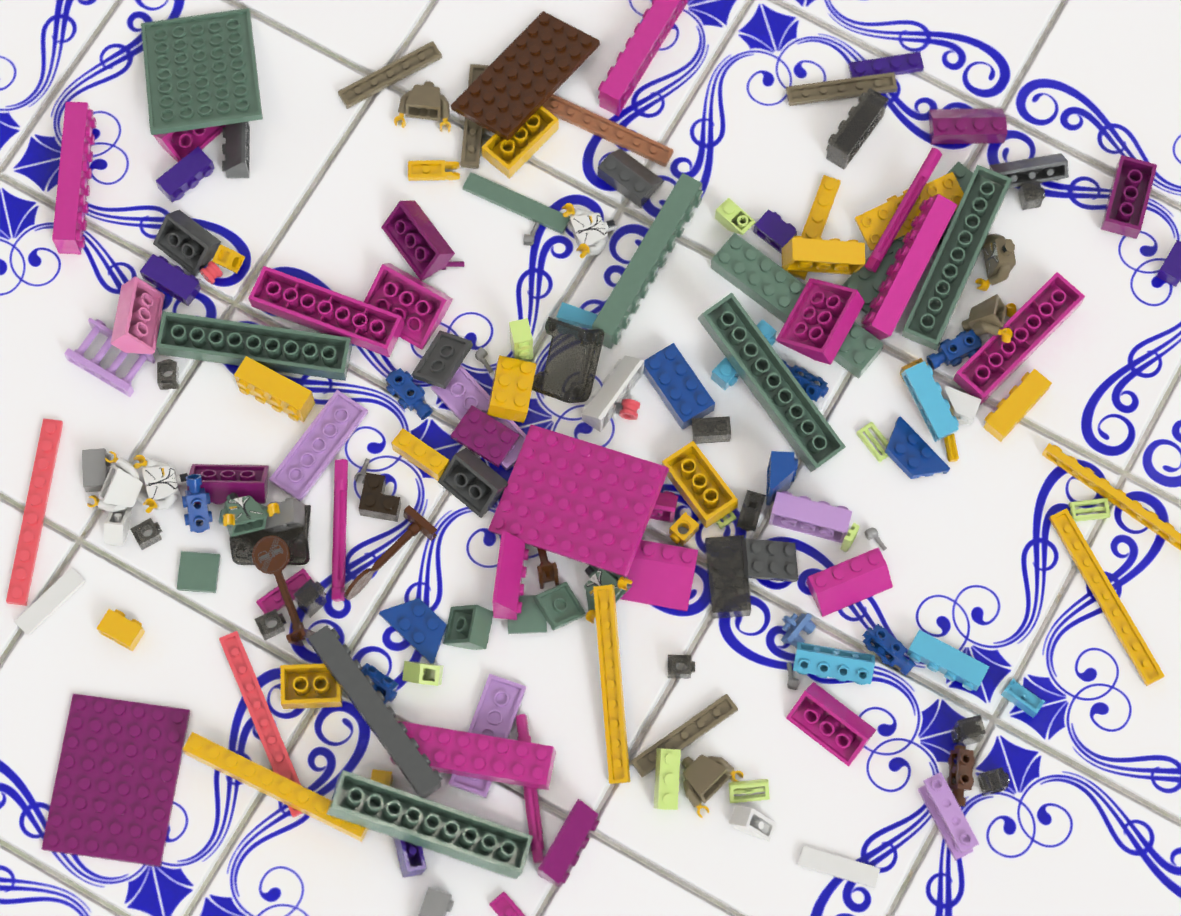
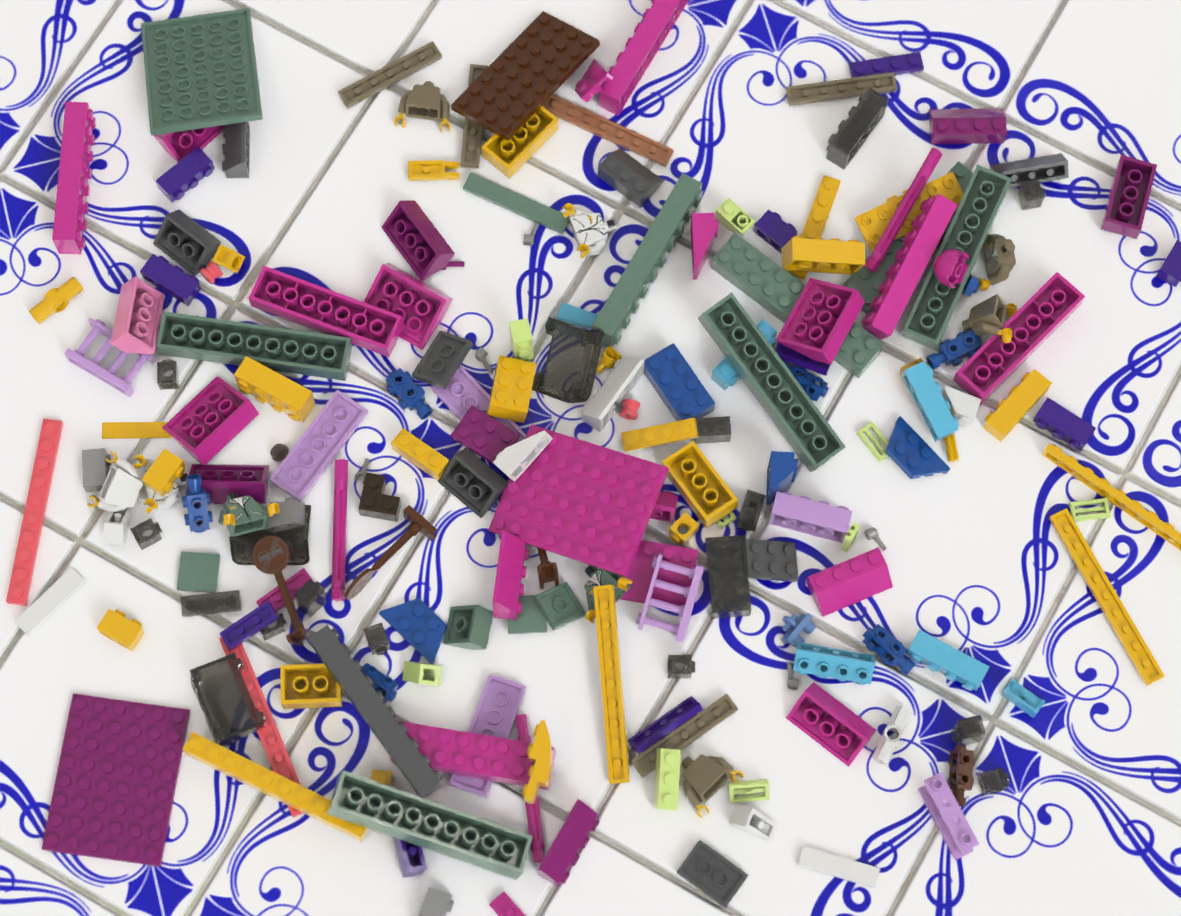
none -> yellow piece [29,277,84,324]
none -> yellow sticker [102,422,172,439]
none -> yellow brick [141,449,186,497]
none -> dark pink slope [162,376,259,466]
none -> clear smoke plate [181,590,242,617]
none -> clear smoke windscreen [190,653,266,747]
none -> dark purple plate [219,601,280,650]
none -> clear smoke plate [270,443,289,462]
none -> clear smoke brick [363,623,391,656]
none -> white slope [493,431,553,482]
none -> yellow slope [522,720,553,804]
none -> dark pink wing [574,59,613,103]
none -> yellow piece [595,345,622,373]
none -> yellow plate [621,418,699,452]
none -> dark purple plate [627,696,703,754]
none -> lavender fence [635,553,705,643]
none -> dark grey plate [676,840,749,908]
none -> dark pink slope [690,213,718,280]
none -> dark purple plate [775,343,830,376]
none -> white piece [872,705,912,766]
none -> dark pink cylinder [933,249,969,288]
none -> blue plate [963,275,980,297]
none -> dark purple brick [1033,397,1096,451]

